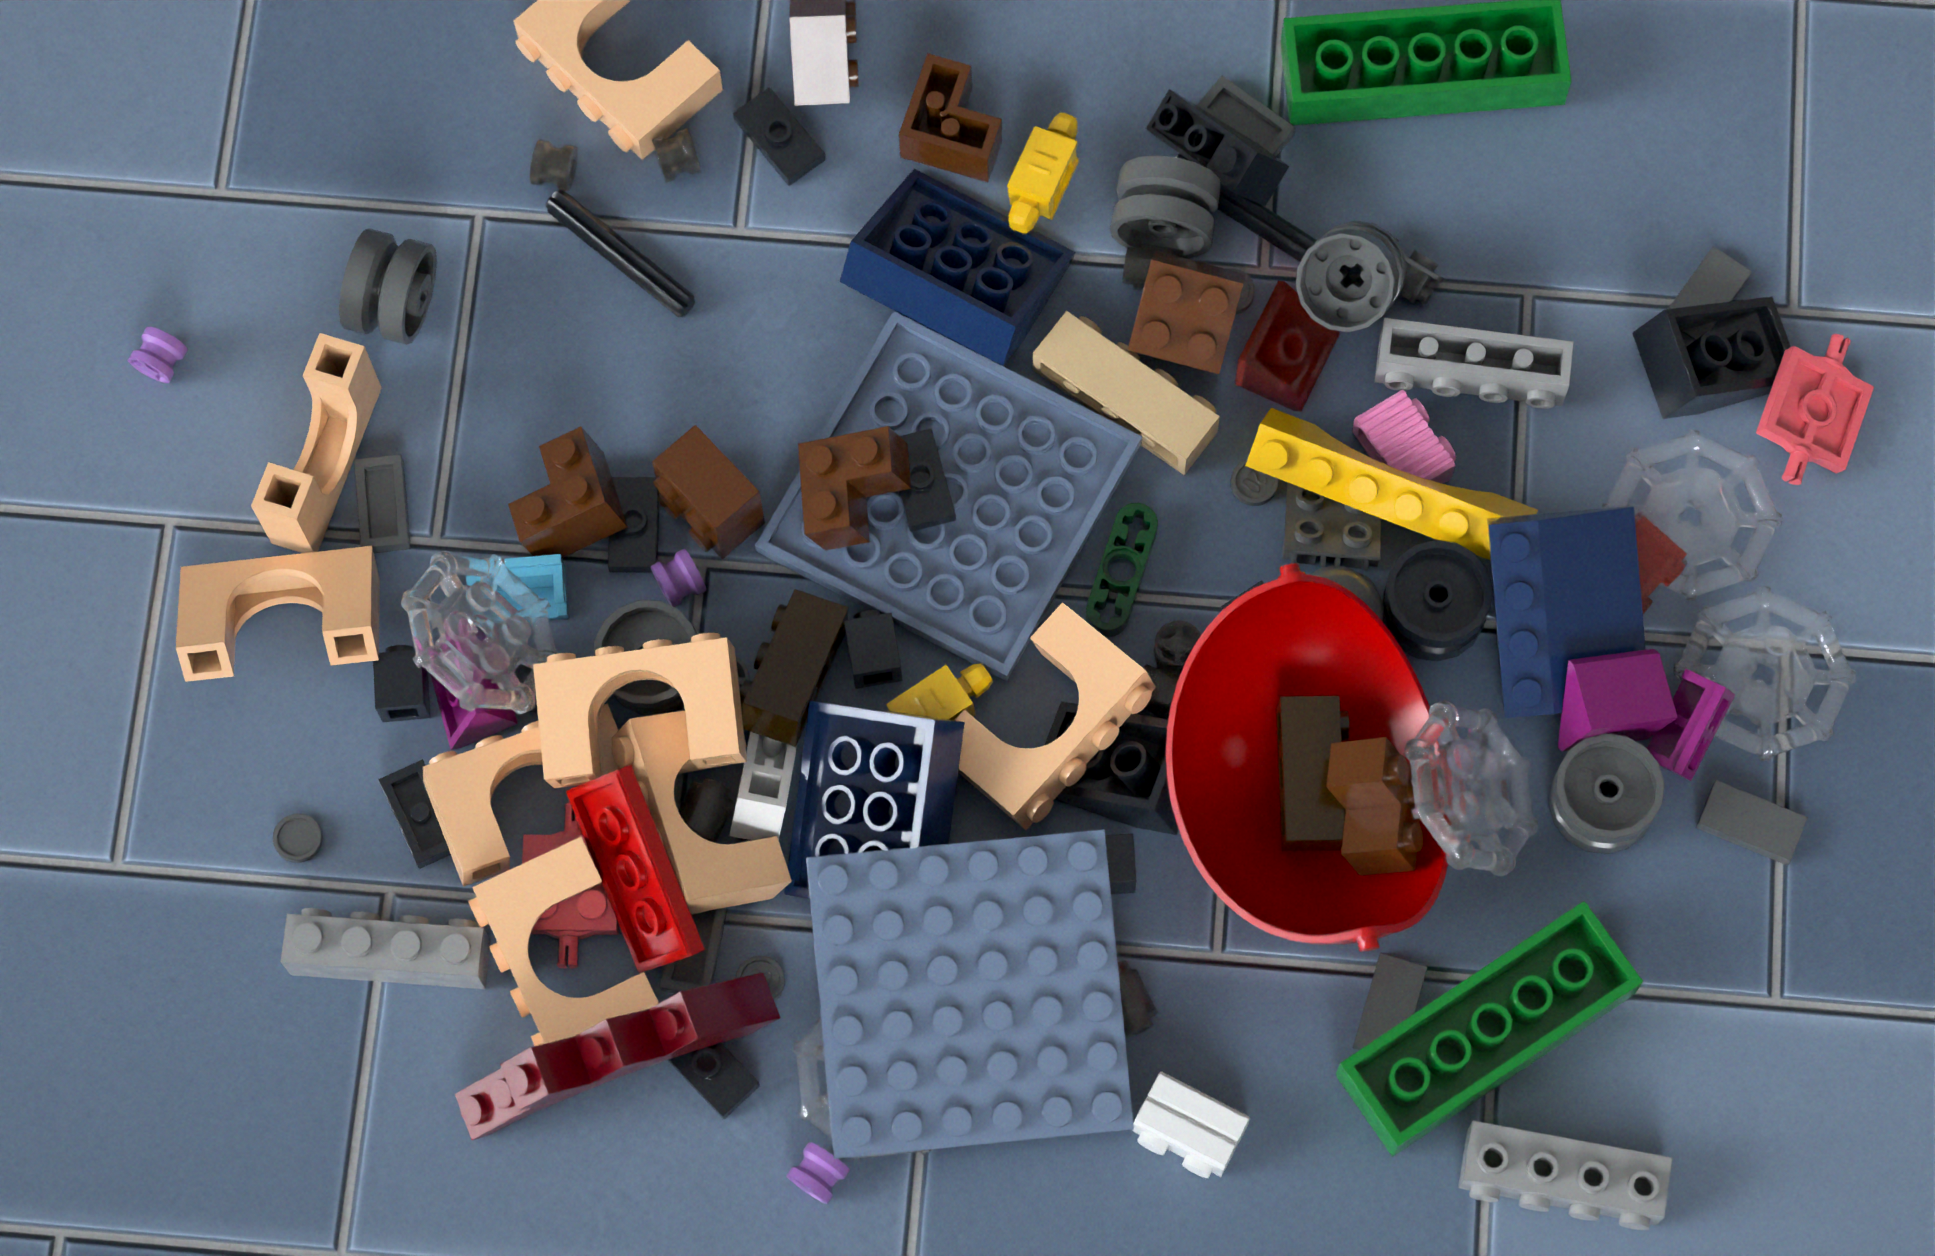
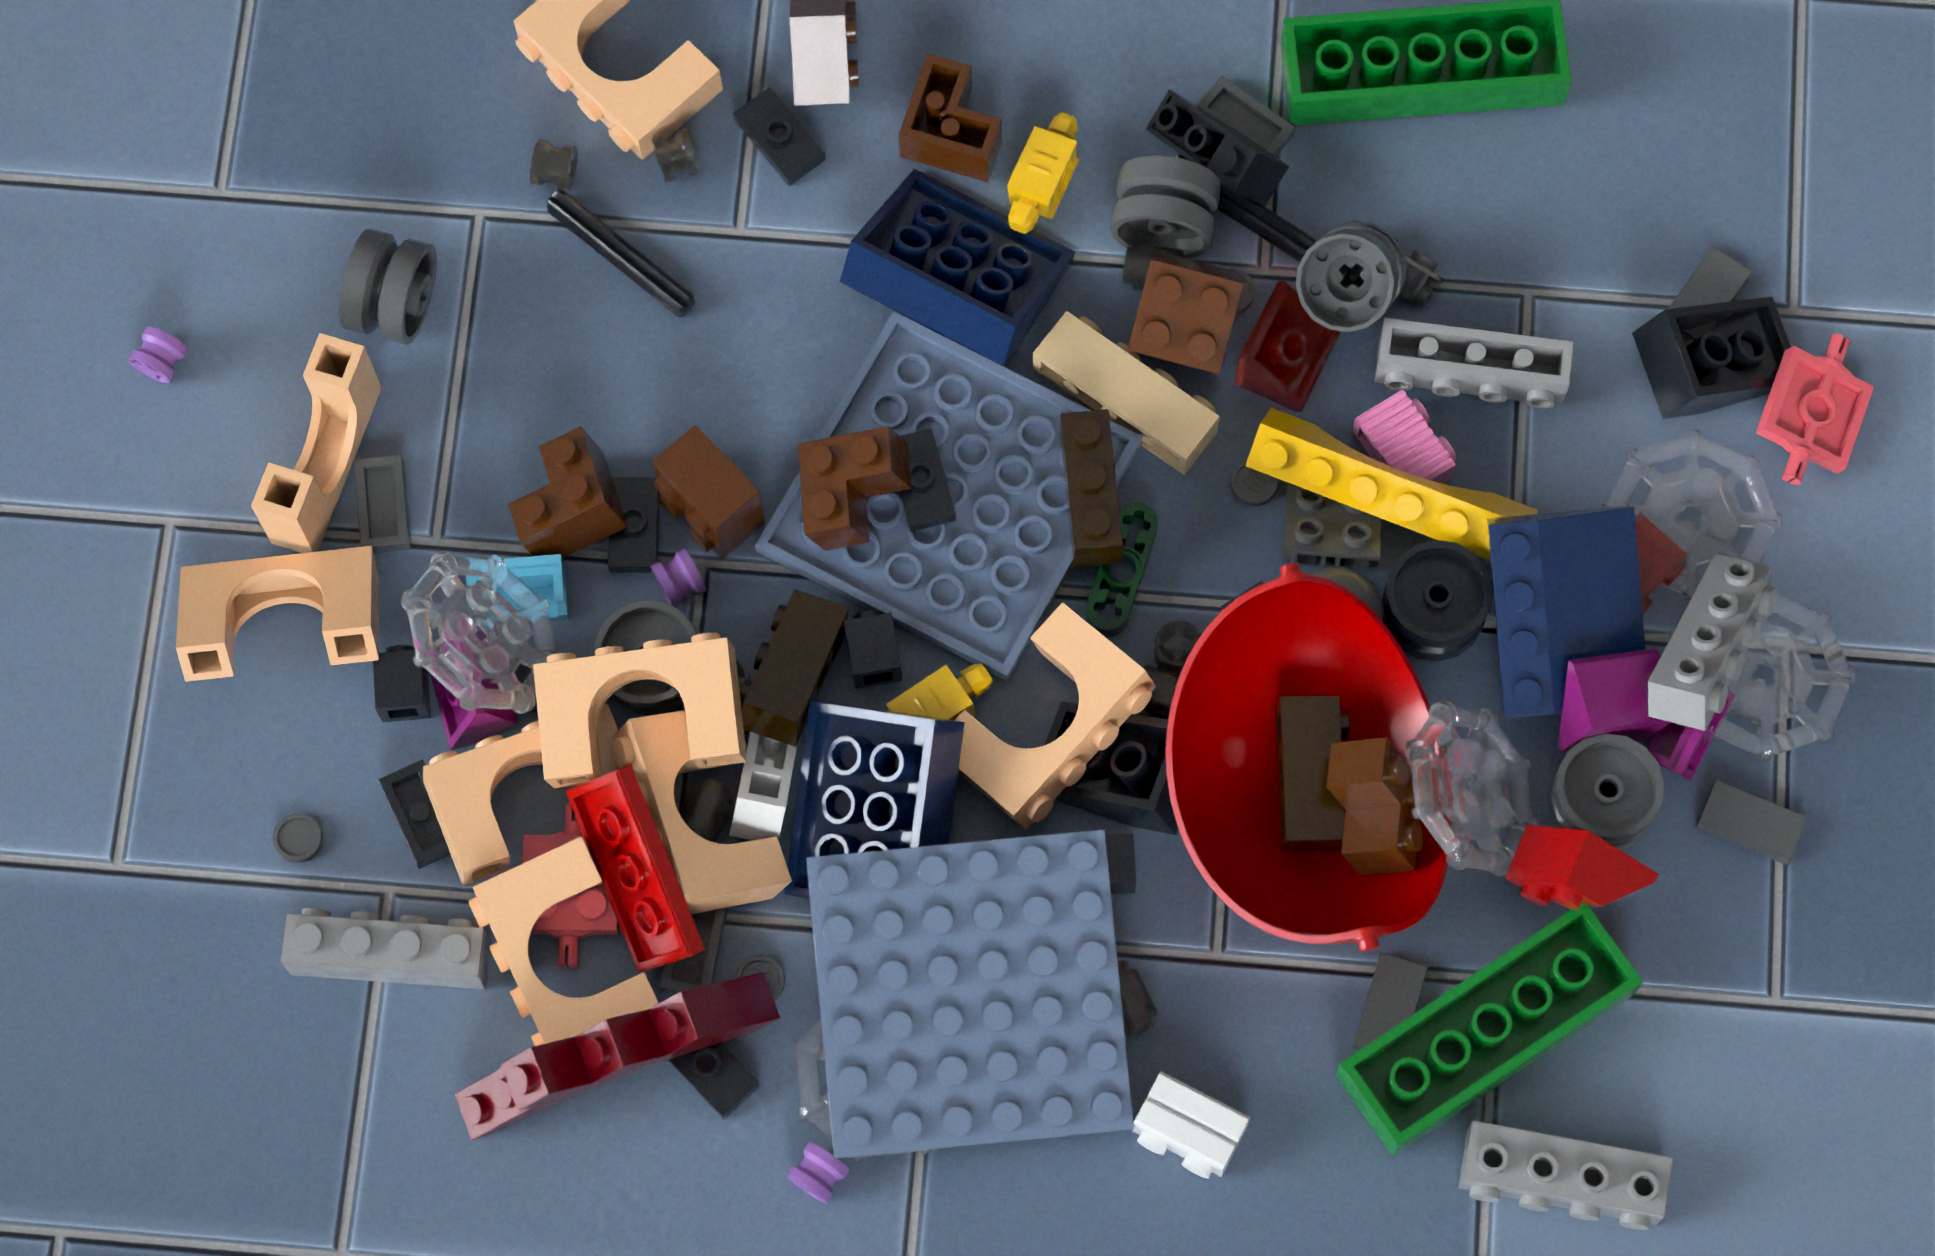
none -> dark brown brick [1060,409,1123,568]
none -> red slope [1505,825,1659,910]
none -> light grey brick [1648,554,1777,731]

